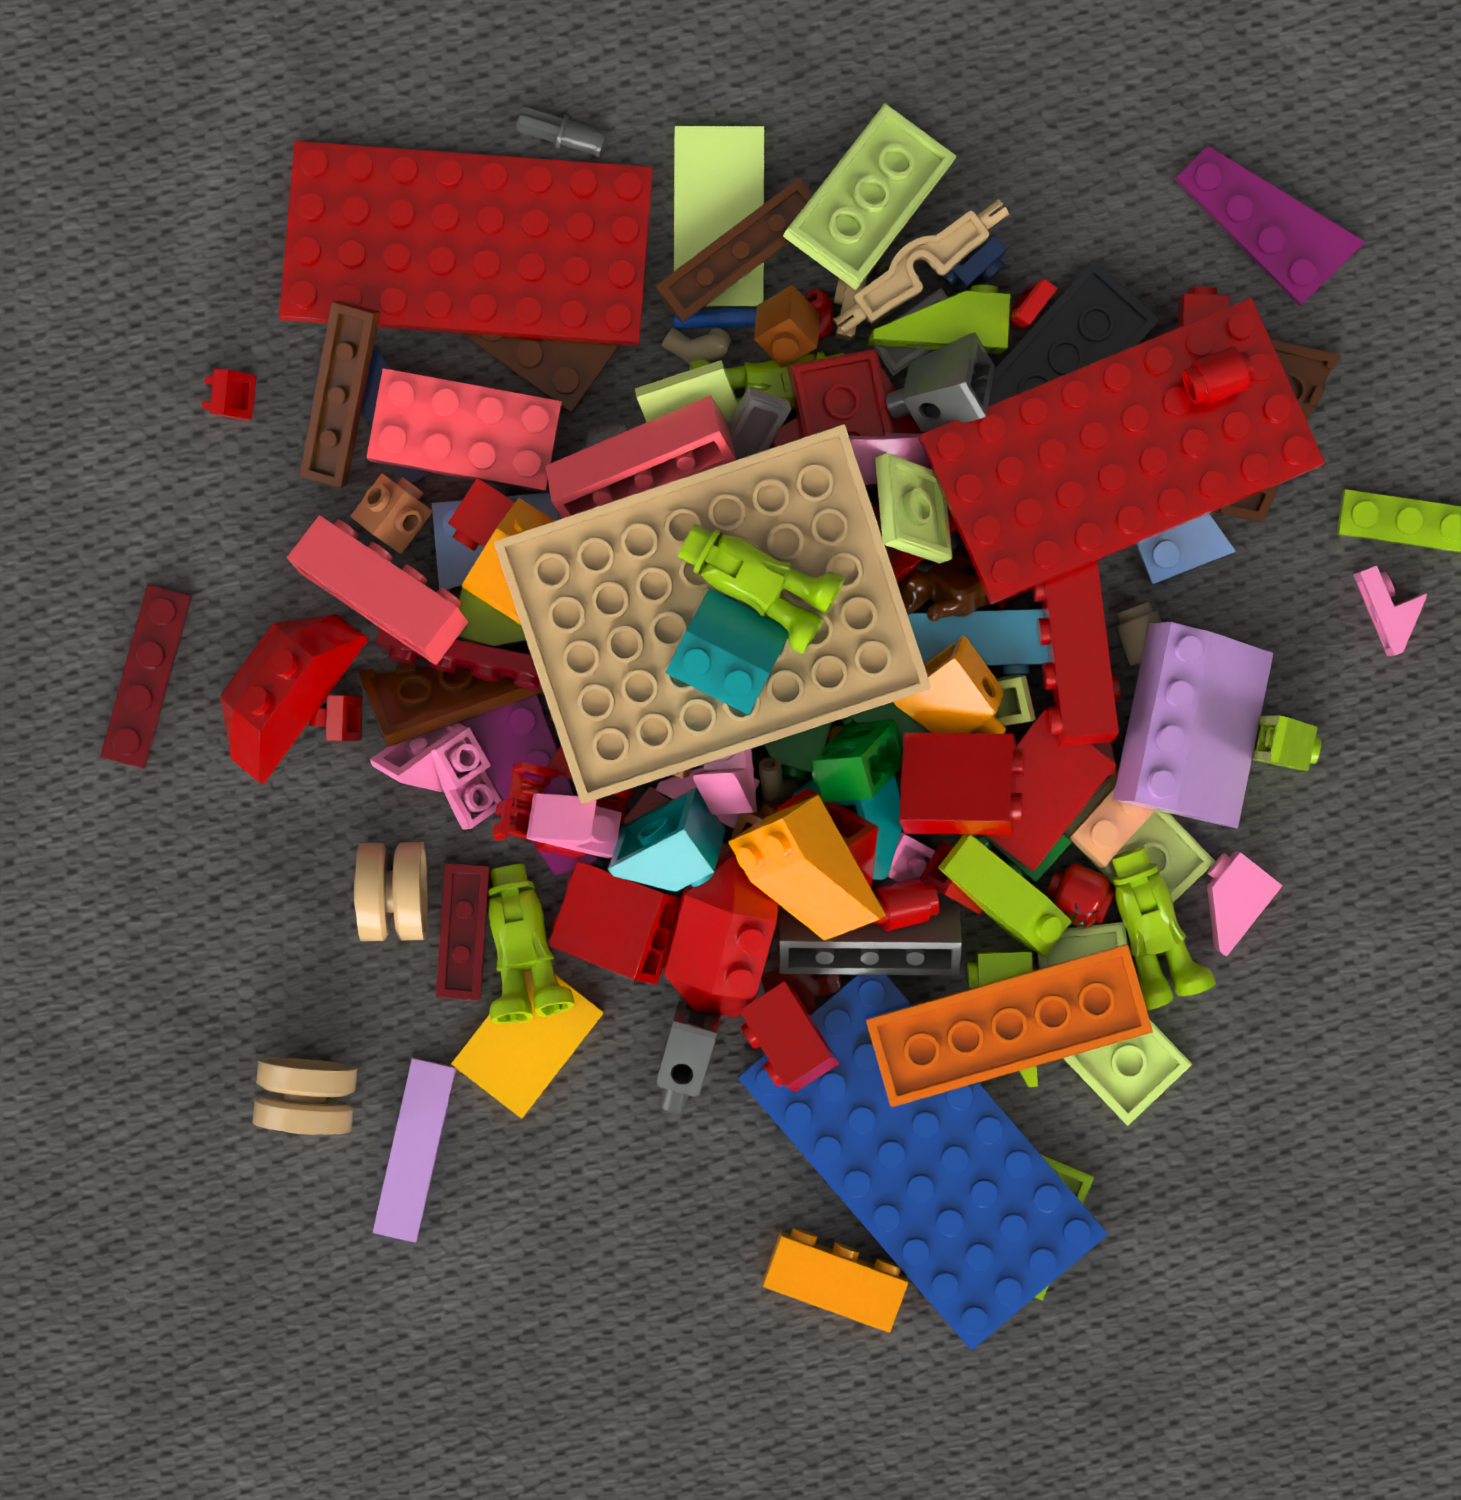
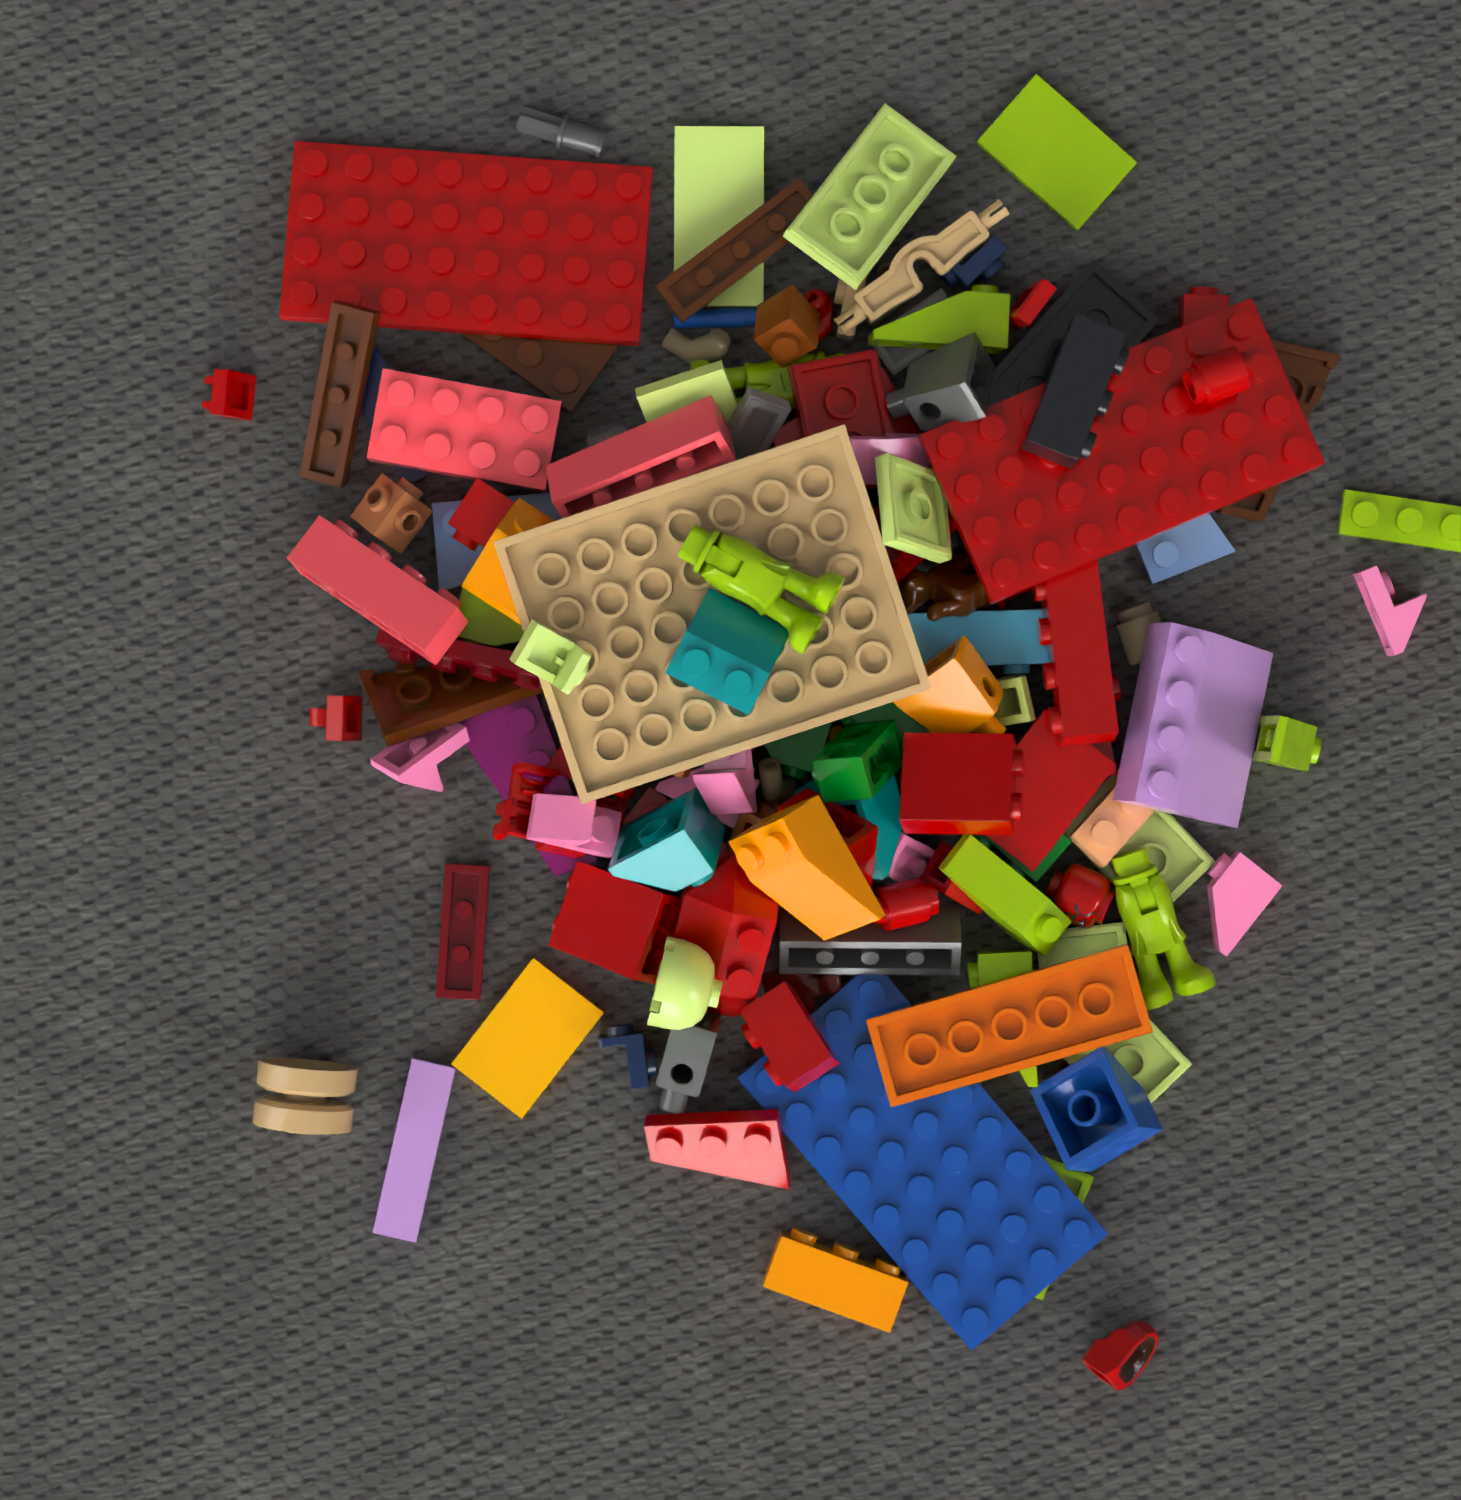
dark red plate [100,584,192,769] -> none
red wedge [220,614,369,785] -> none
tan wheel [354,842,428,941] -> none
bright pink slope [431,727,502,830] -> none
lime piece [488,863,575,1024] -> none
magenta wing [1174,146,1365,306] -> none
none -> yellowish green bracket [509,619,591,694]
none -> dark blue bracket [598,1023,657,1089]
none -> wing [644,1109,790,1190]
none -> yellowish green cylinder [647,936,723,1030]
none -> lime tile [976,74,1137,232]
none -> black brick [1021,313,1129,469]
none -> blue slope [1030,1047,1163,1172]
none -> red rock [1081,1321,1159,1391]

